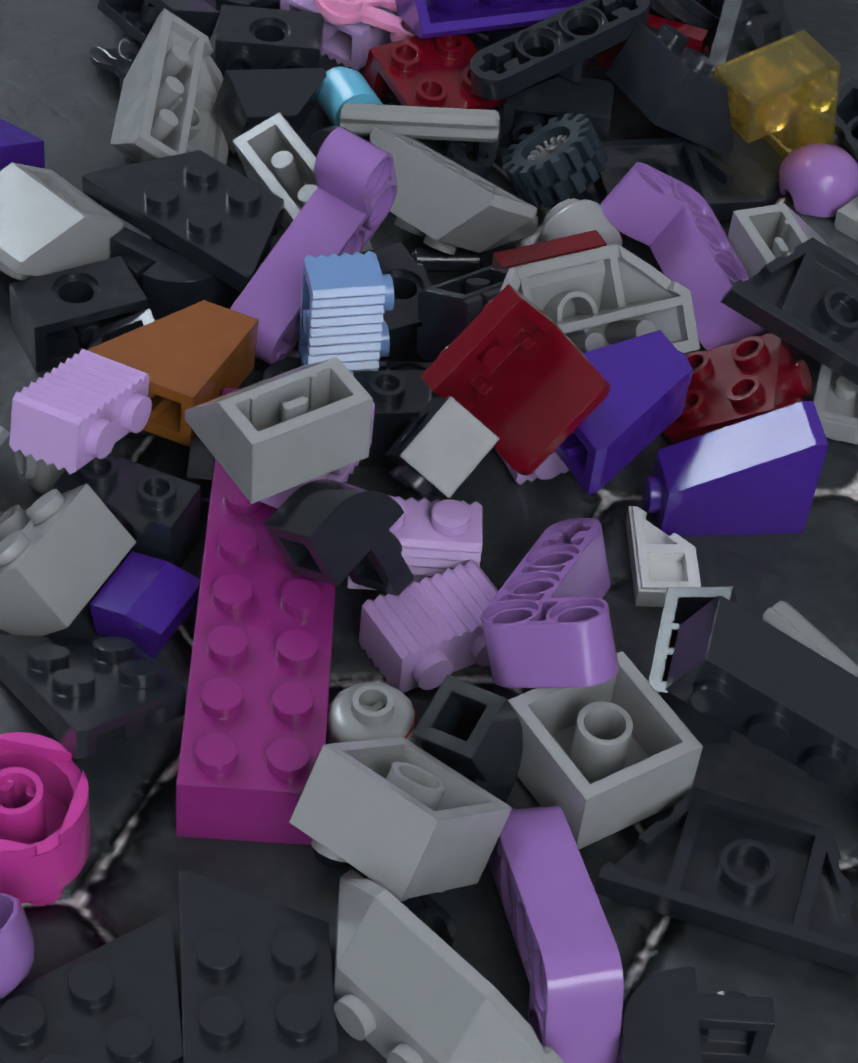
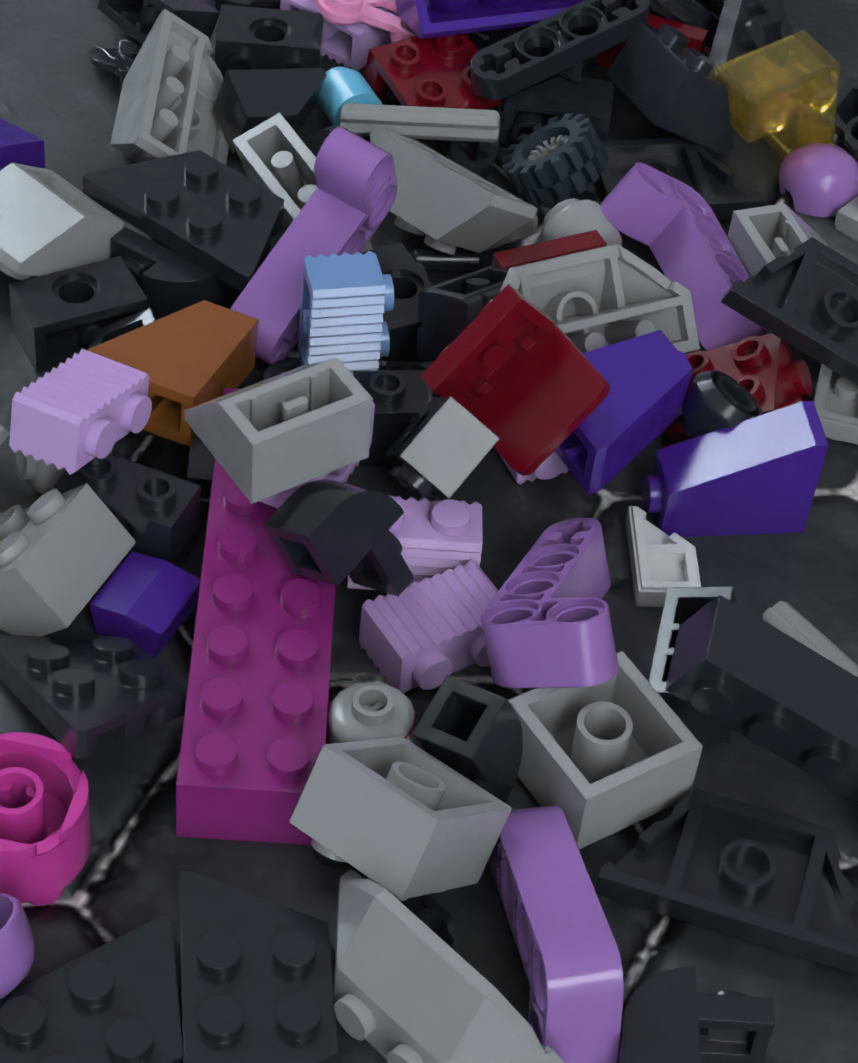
none -> black cone [682,370,762,439]

